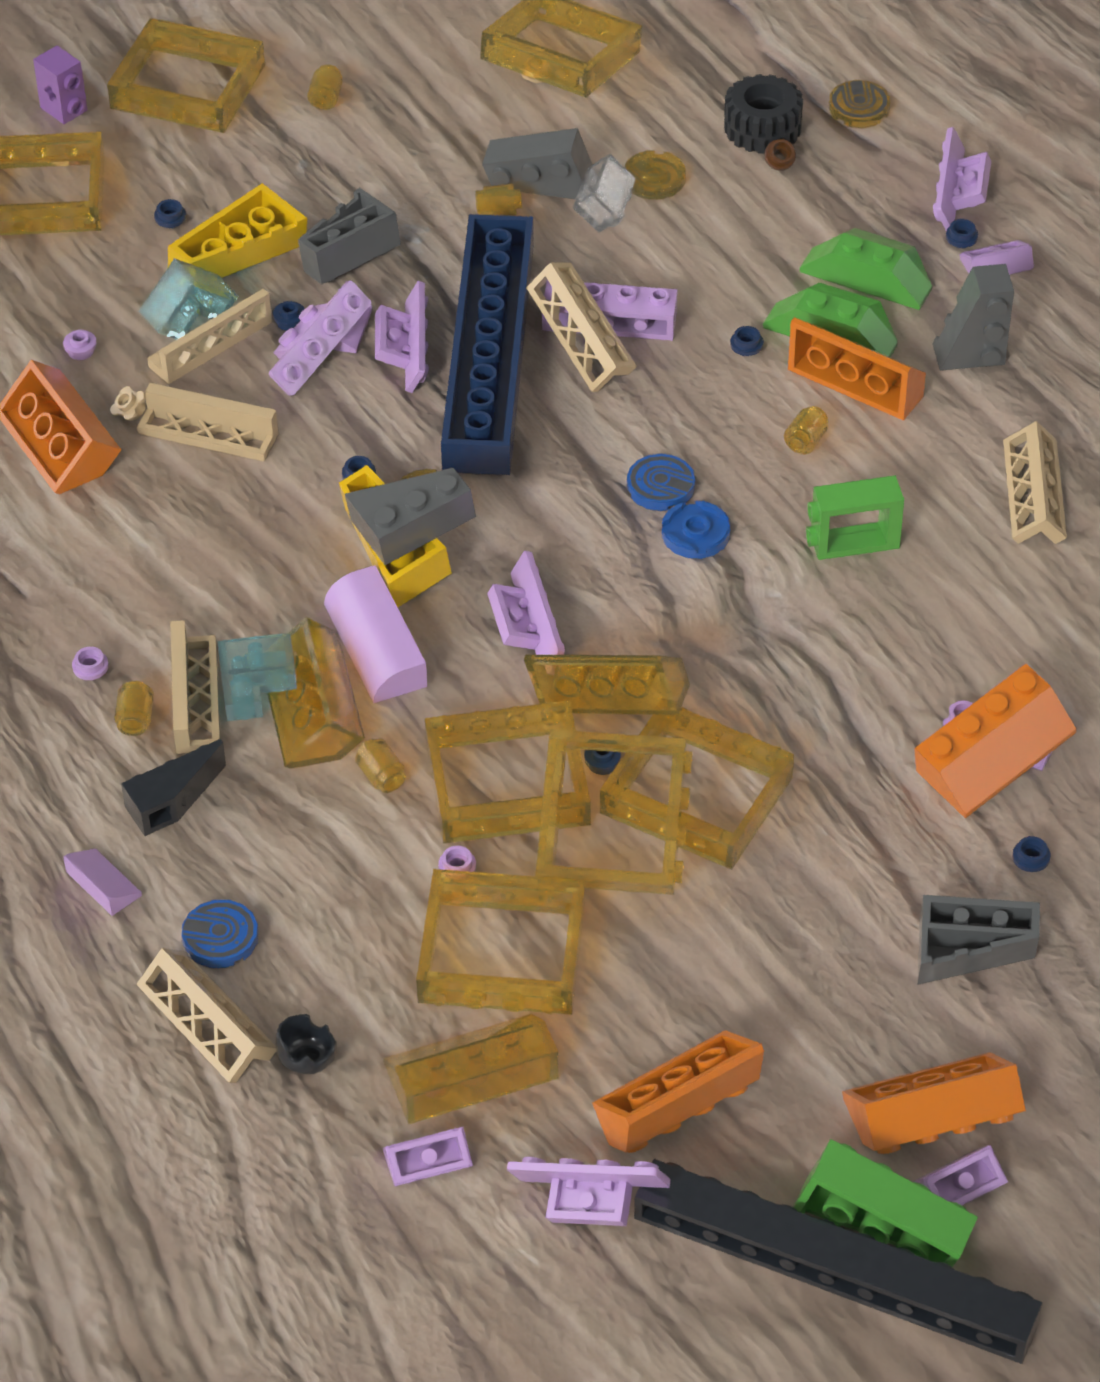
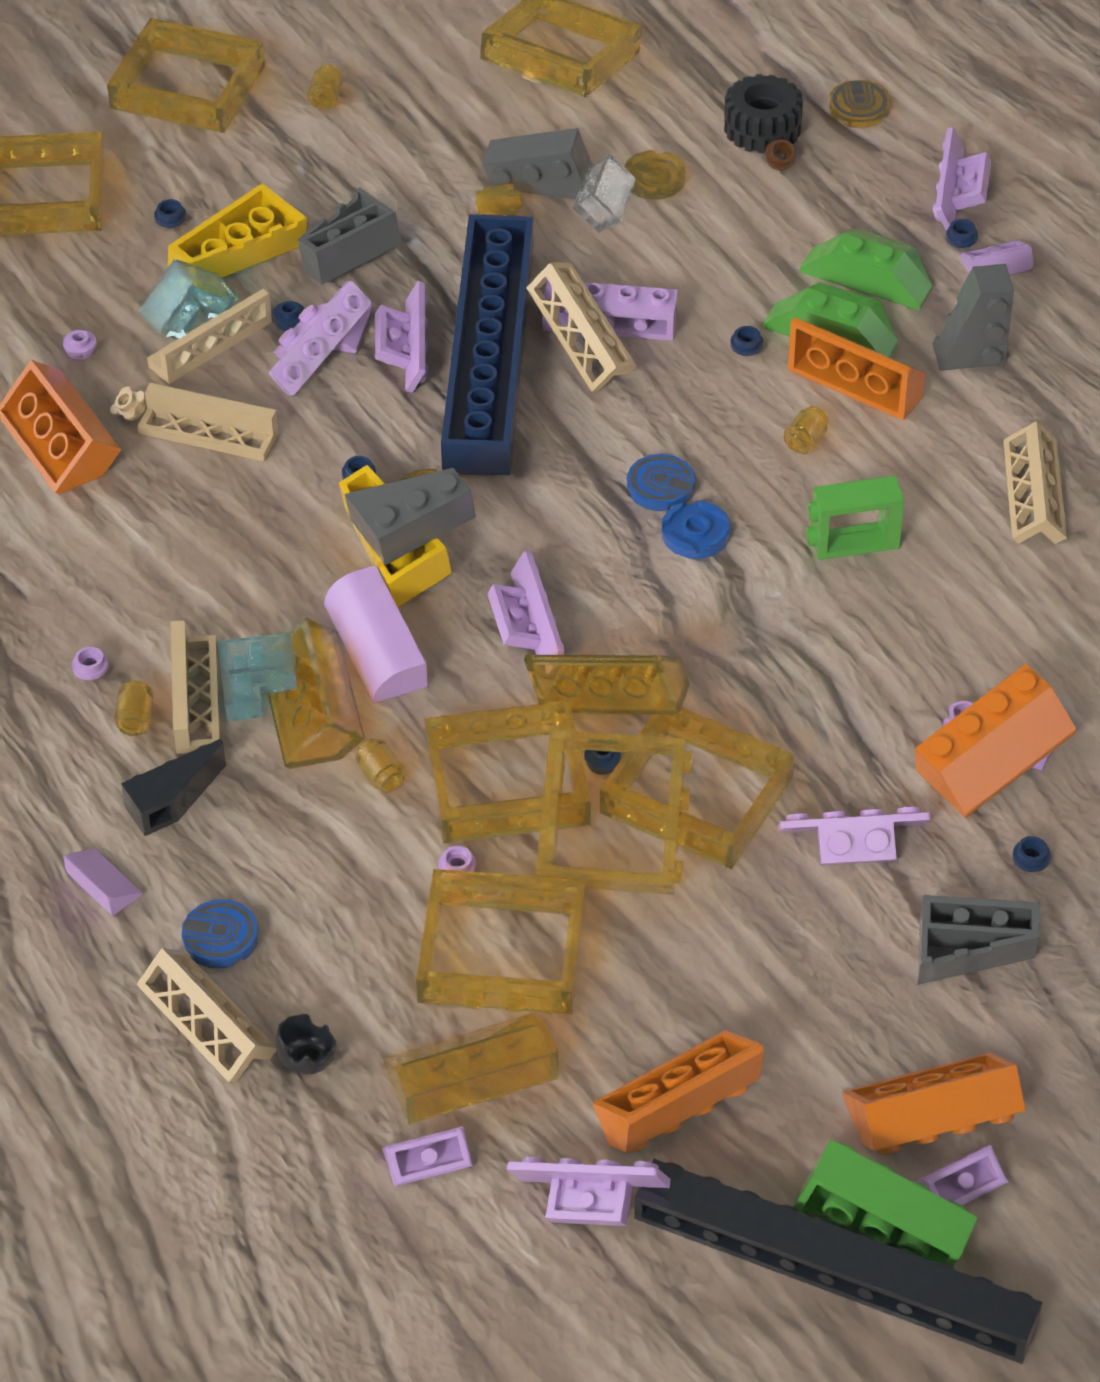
medium lavender brick [33,45,88,124] -> none
none -> lavender bracket [777,807,930,866]

